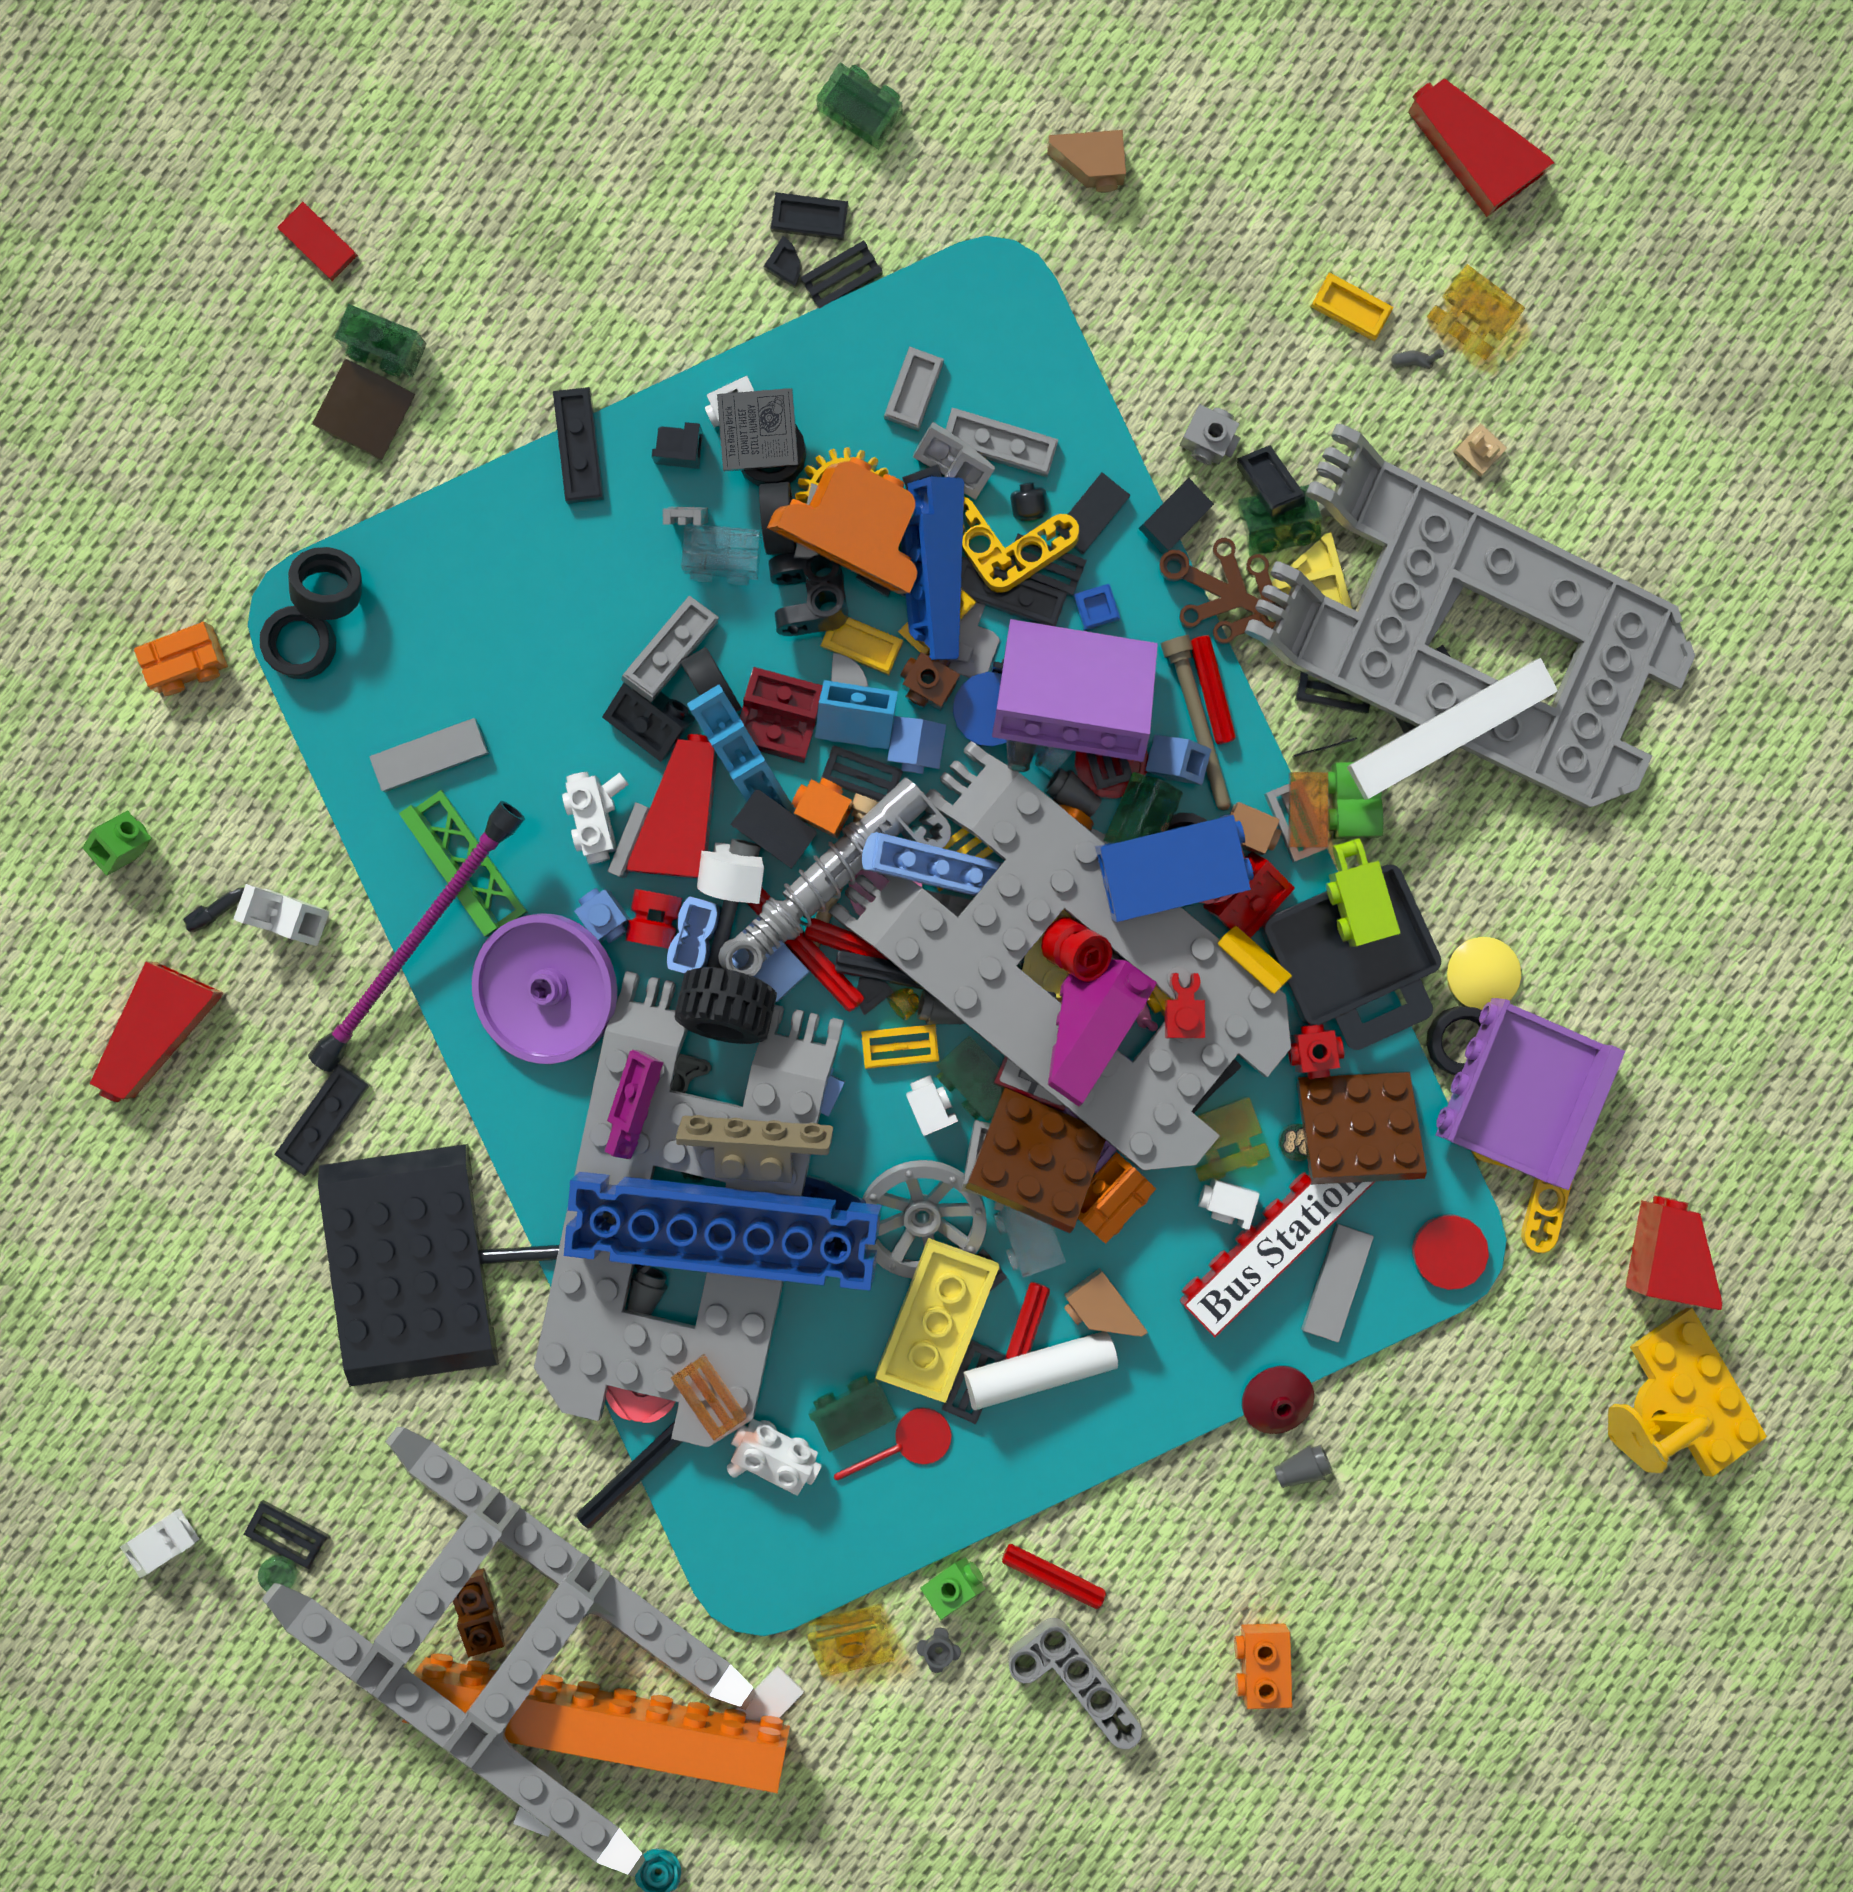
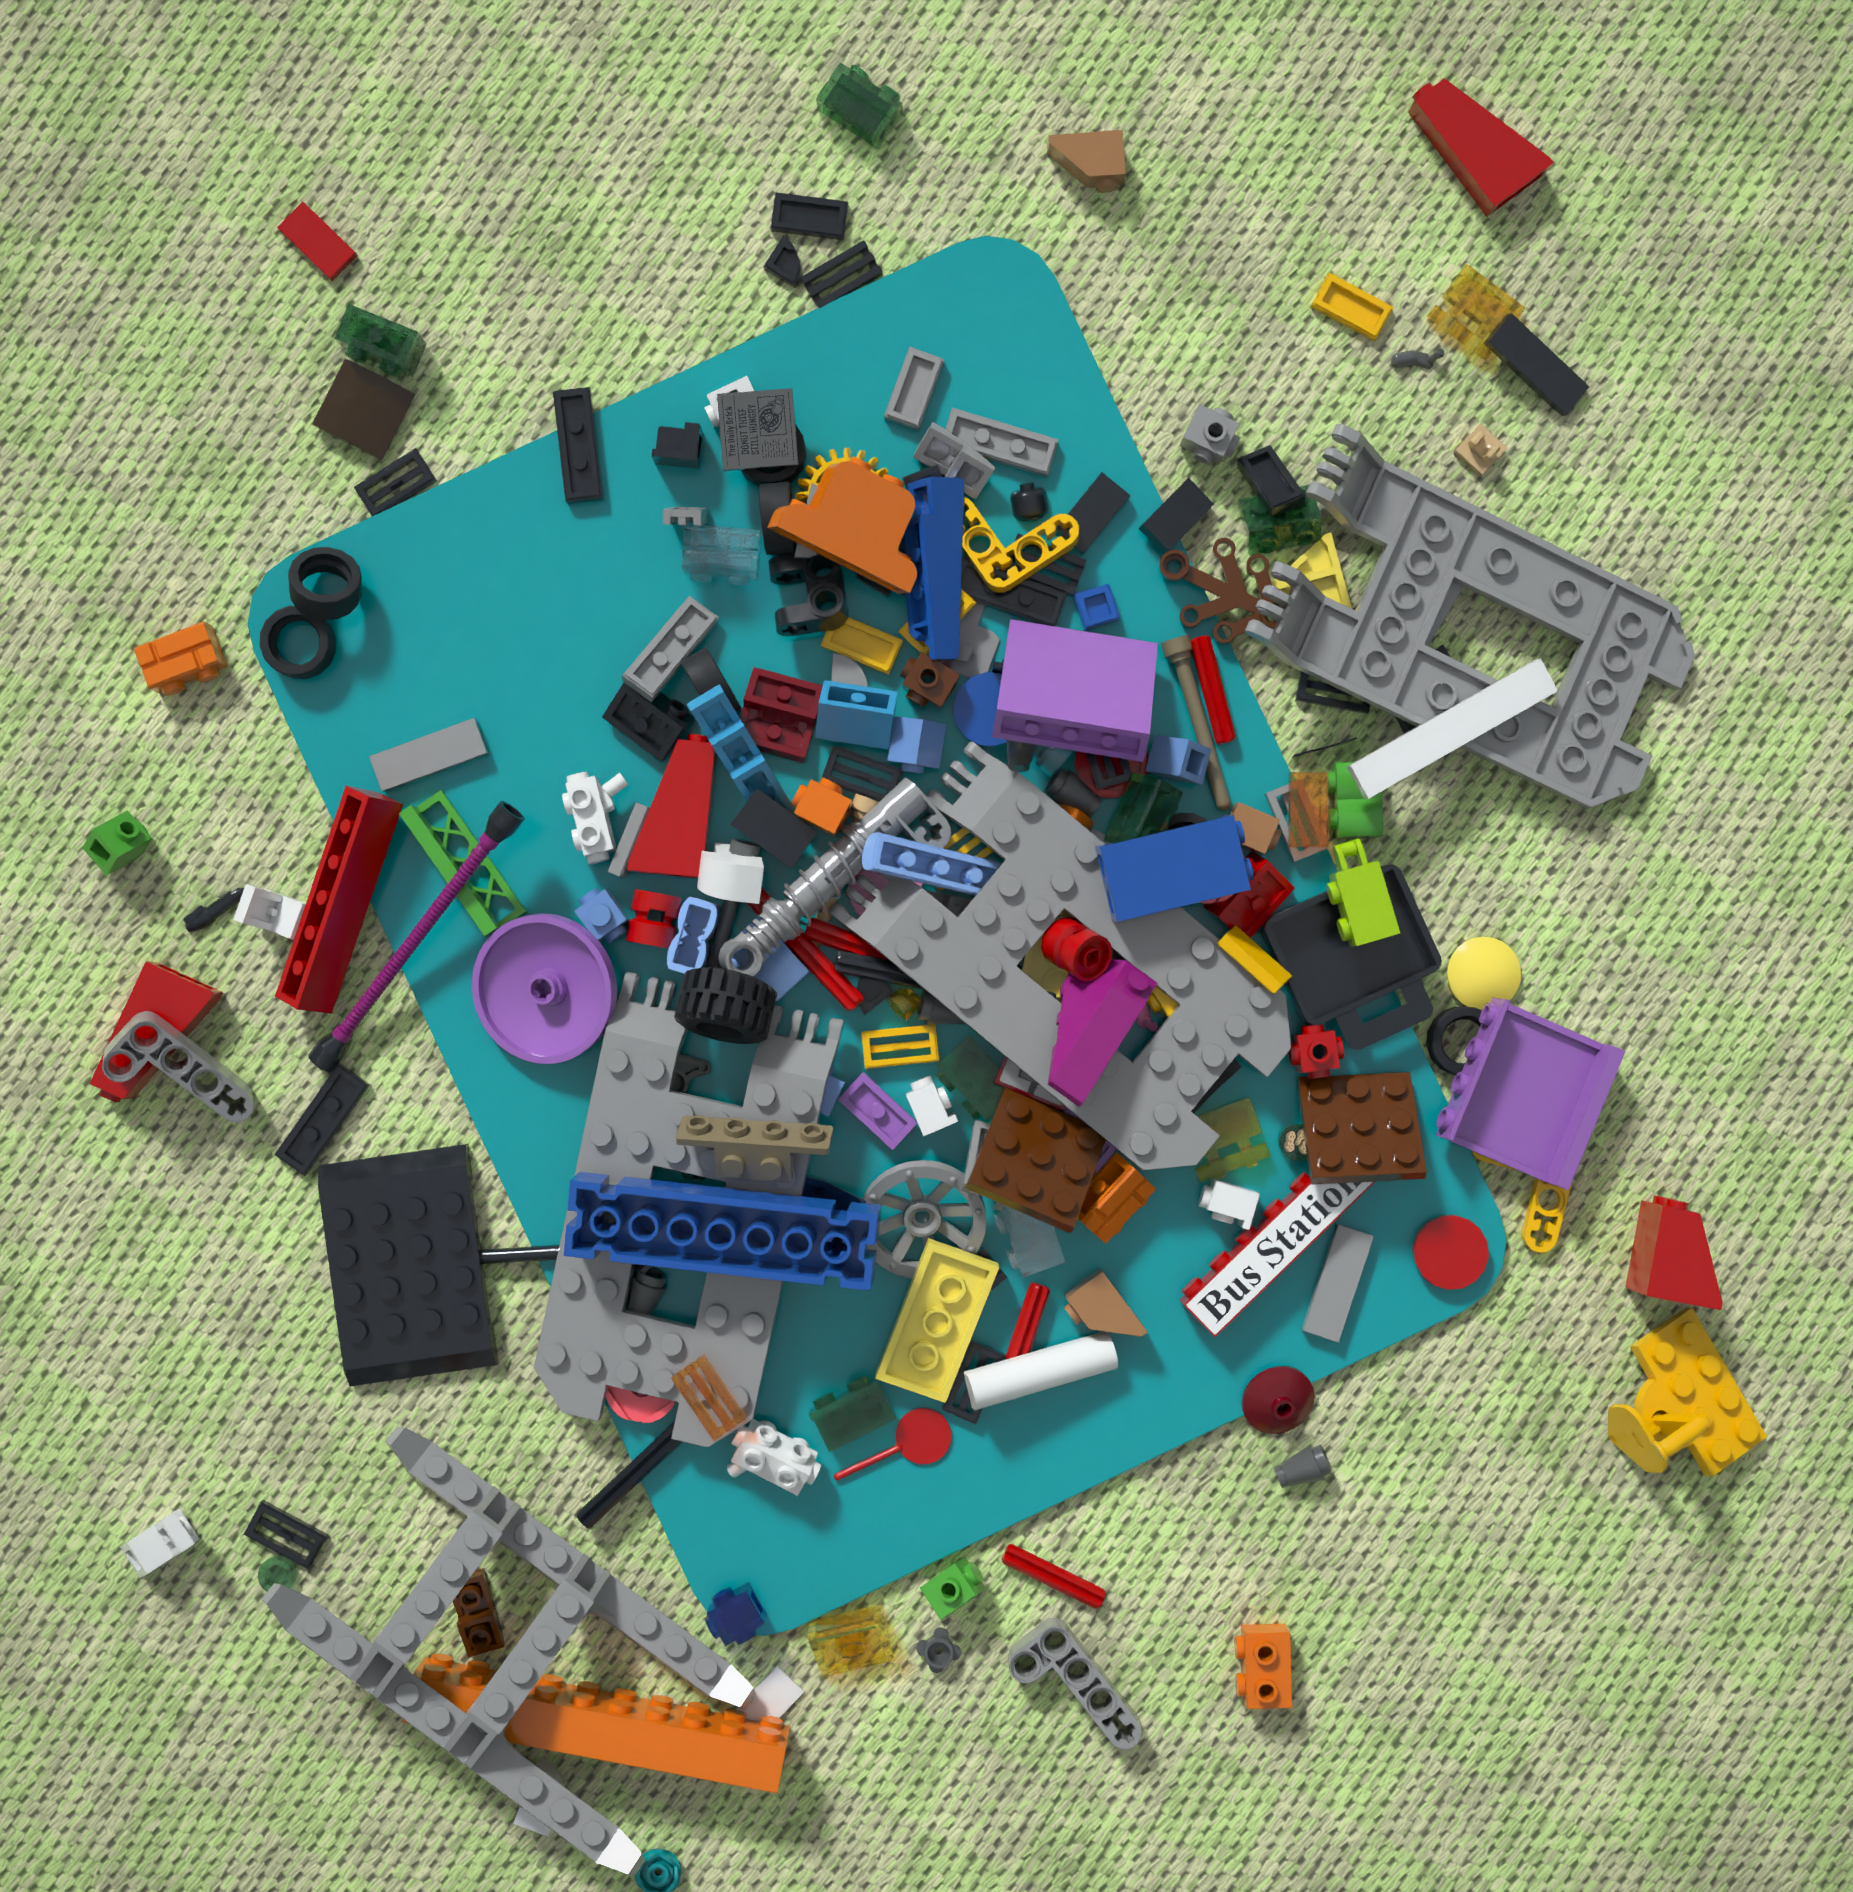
magenta hinge [605,1049,664,1159] -> none
red plate [1165,973,1205,1038] -> none
none -> light grey beam [102,1011,254,1122]
none -> red brick [275,785,403,1014]
none -> black tile [354,448,437,516]
none -> clear blue brick [705,1582,767,1647]
none -> medium lavender plate [838,1072,918,1150]
none -> black tile [1483,313,1590,416]

